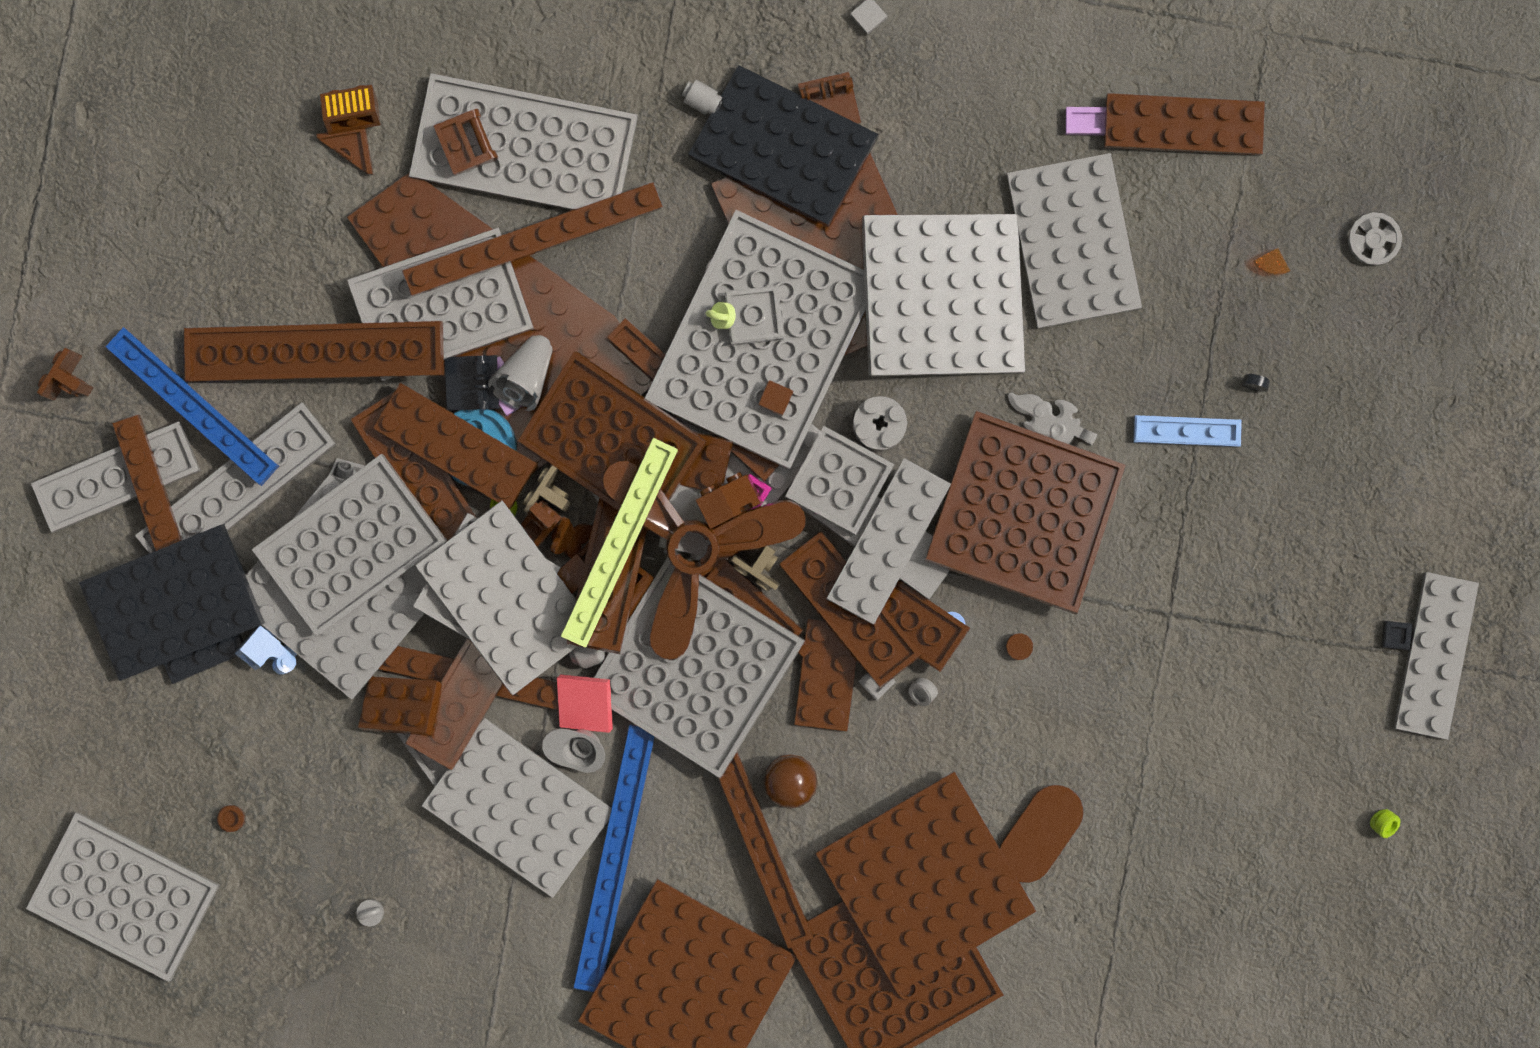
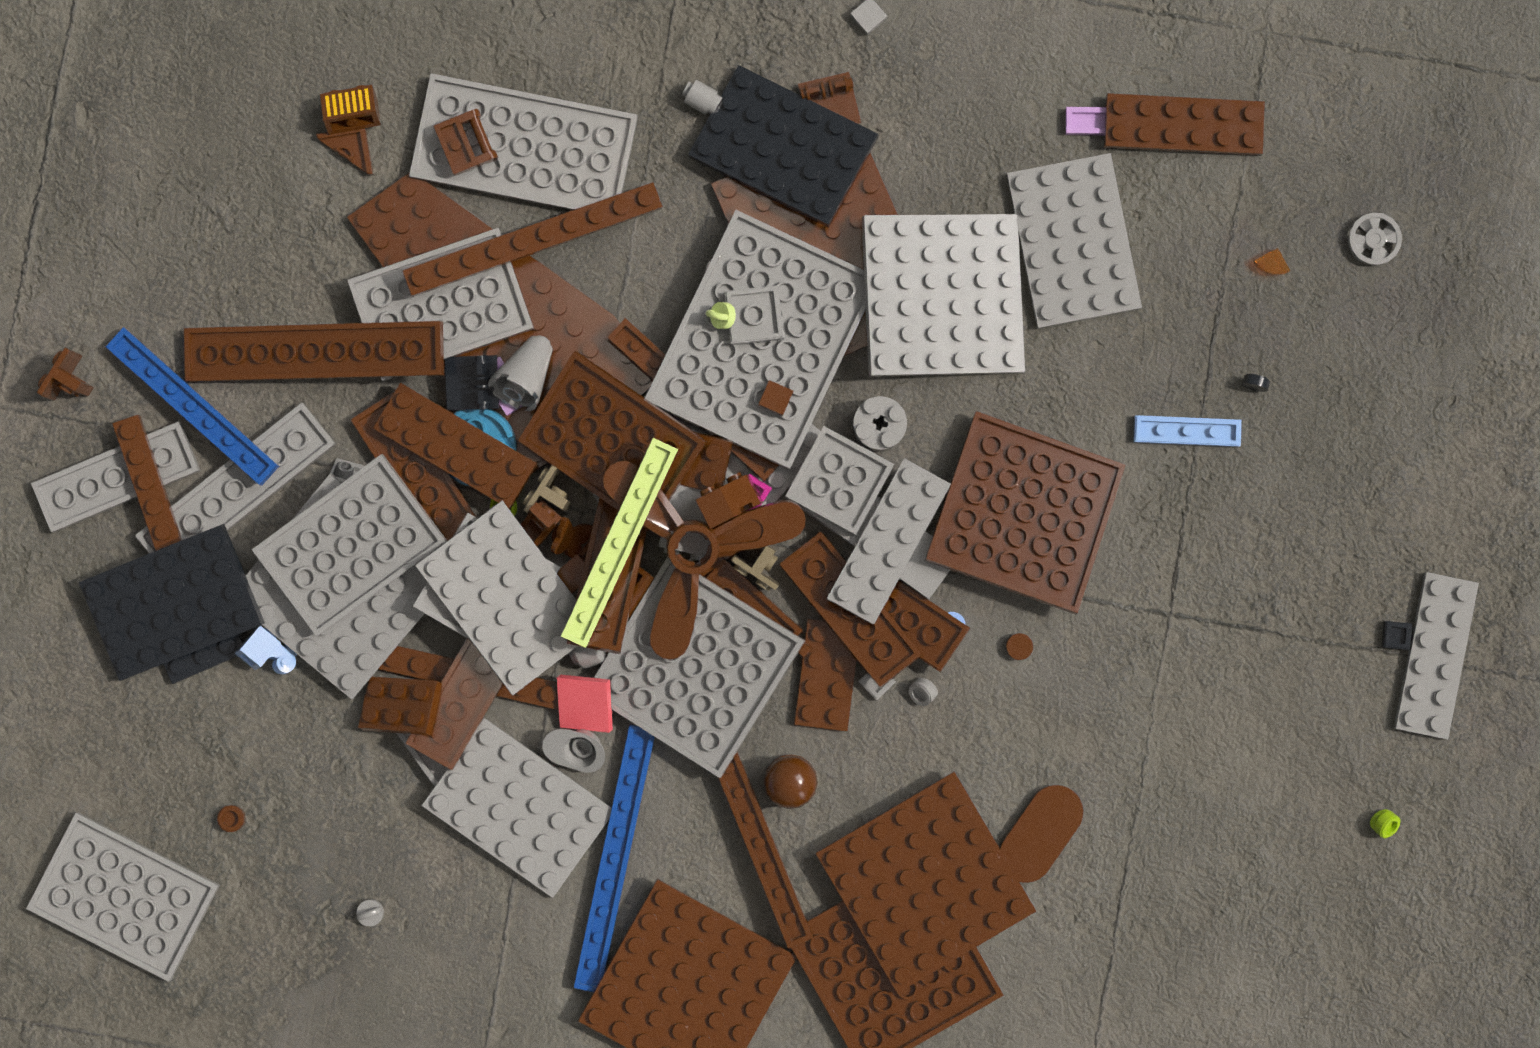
light grey piece [1008,393,1097,445] -> none

